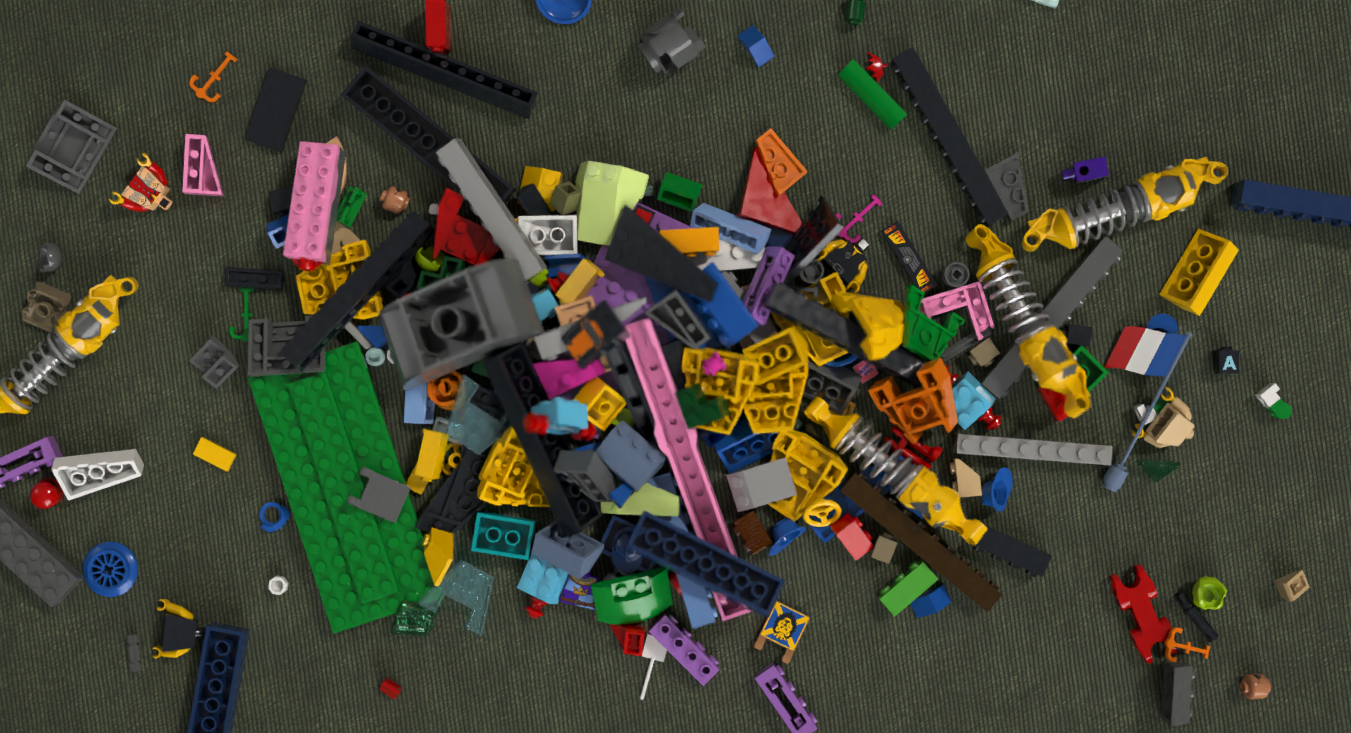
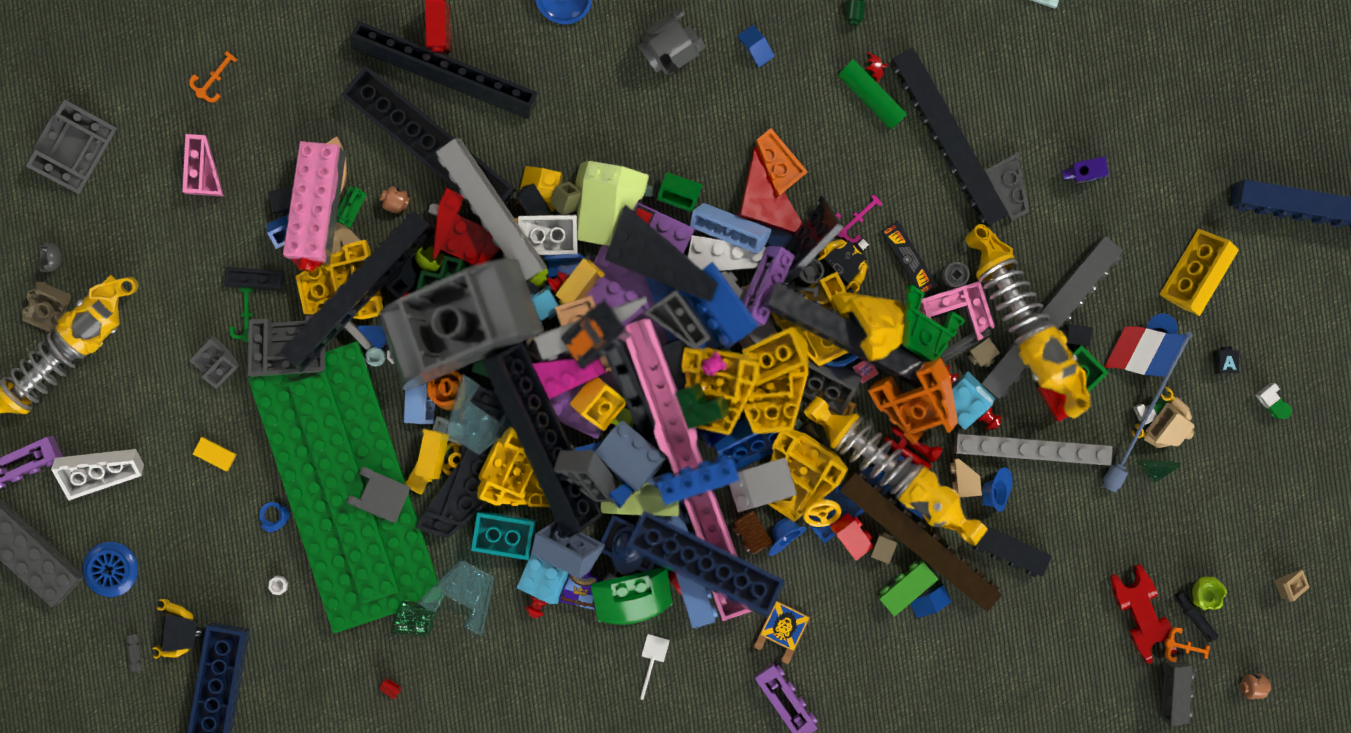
red helmet [30,478,64,509] -> none
torso [109,153,172,212] -> none
black tile [245,67,307,152] -> none
yellow slope [422,528,453,587] -> none
medium azure brick [523,397,596,441] -> none
red slope [609,624,646,656] -> none
medium lavender brick [649,613,720,686] -> none
light orange brick [660,227,720,257] -> none
piece [1021,157,1228,252] -> none
none -> blue brick [657,454,740,505]

